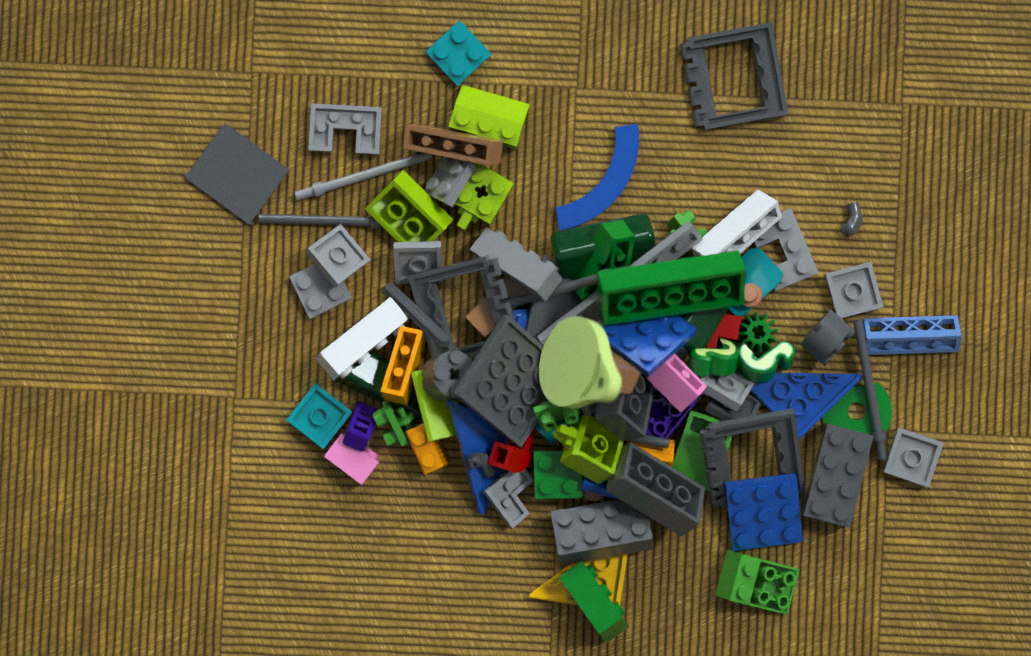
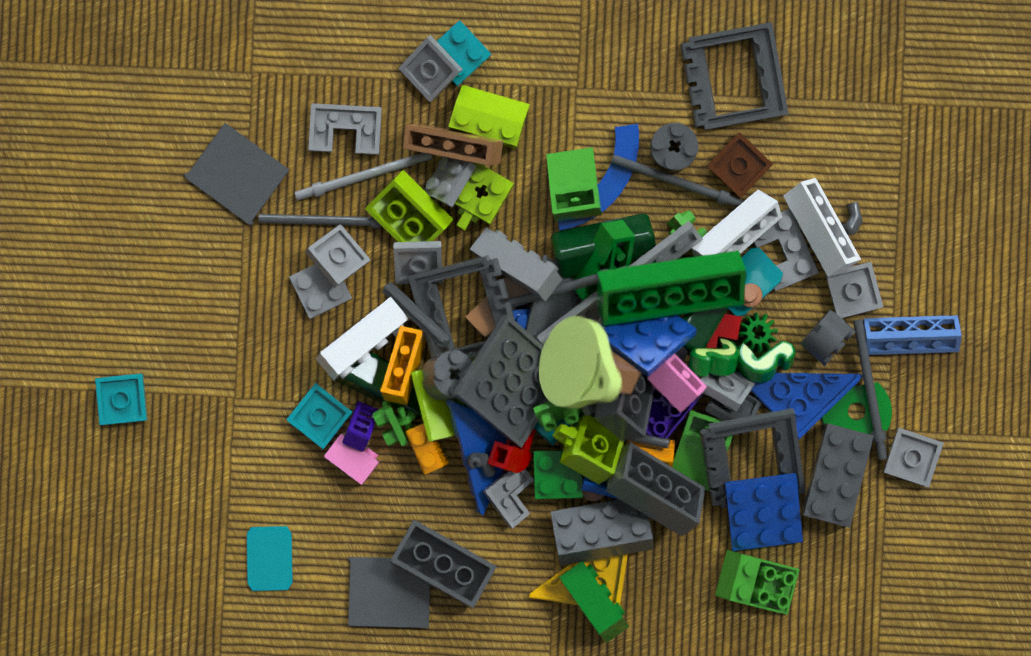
none -> teal plate [95,373,148,425]
none -> teal piece [247,526,293,591]
none -> dark grey piece [348,557,430,628]
none -> dark grey brick [390,520,497,609]
none -> light grey plate [398,35,463,102]
none -> bright green slope [547,147,602,222]
none -> dark grey bar [611,154,745,207]
none -> dark grey brick [650,123,698,172]
none -> reddish brown plate [706,132,773,199]
none -> white brick [783,178,861,277]

